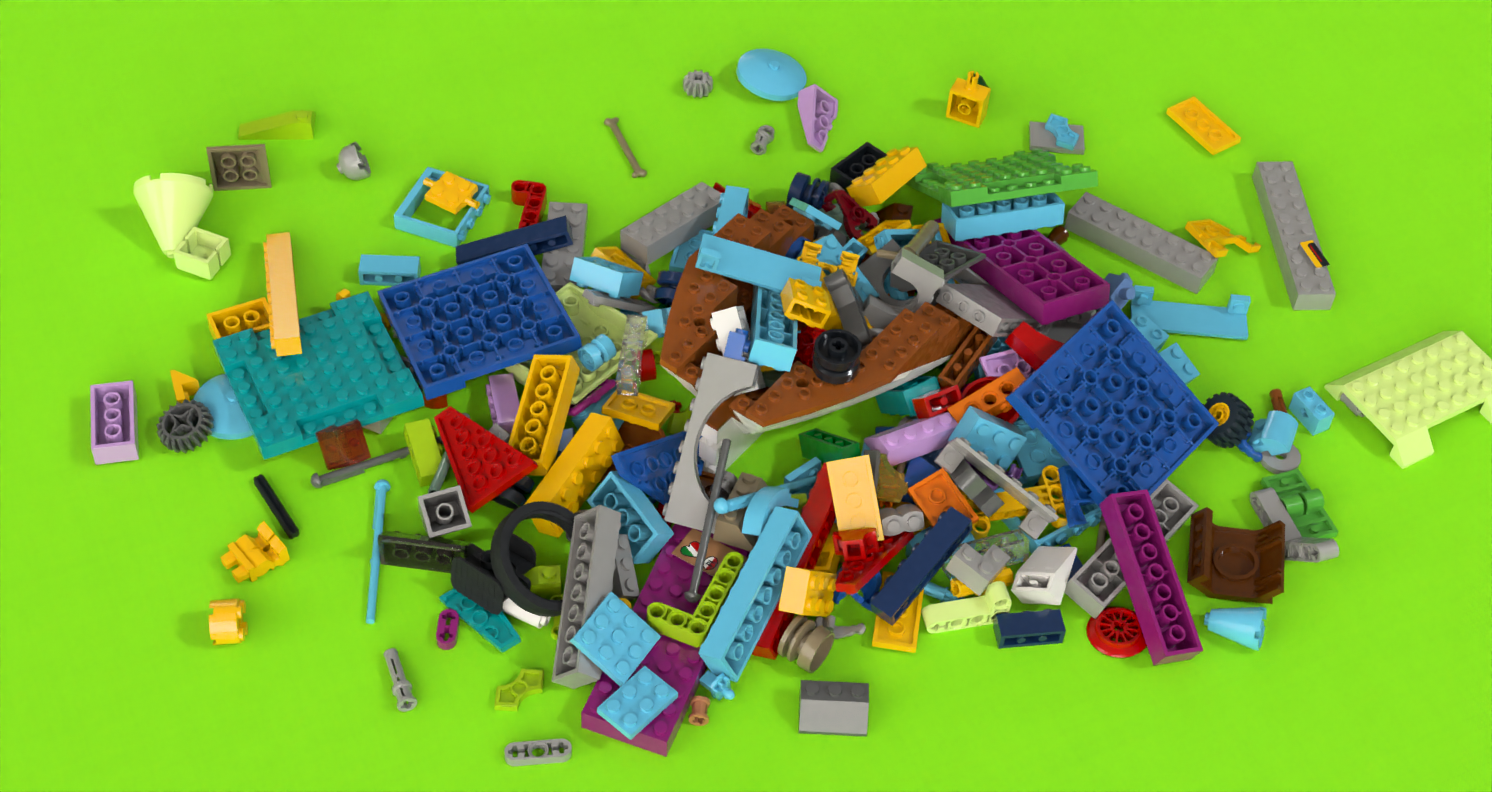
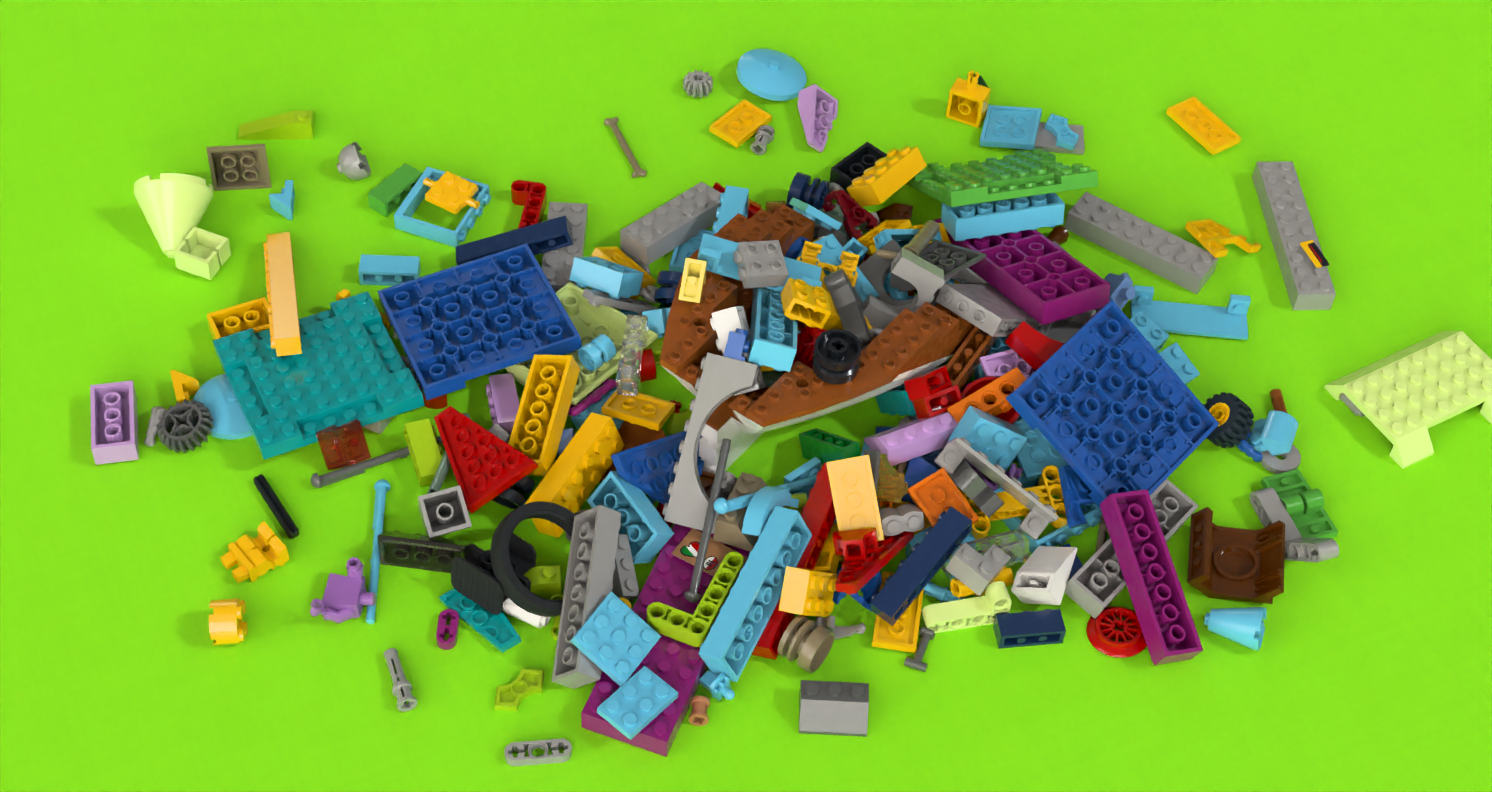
medium azure brick [1288,386,1335,436] -> none
none -> light grey piece [144,406,169,447]
none -> medium azure slope [269,180,295,220]
none -> medium lavender torso [310,557,376,623]
none -> bright green brick [368,163,423,217]
none -> light yellow slope [678,258,707,304]
none -> yellow plate [709,99,772,148]
none -> light grey brick [733,240,789,289]
none -> red slope [904,365,952,401]
none -> dark grey piece [904,627,935,672]
none -> medium azure plate [980,105,1042,150]

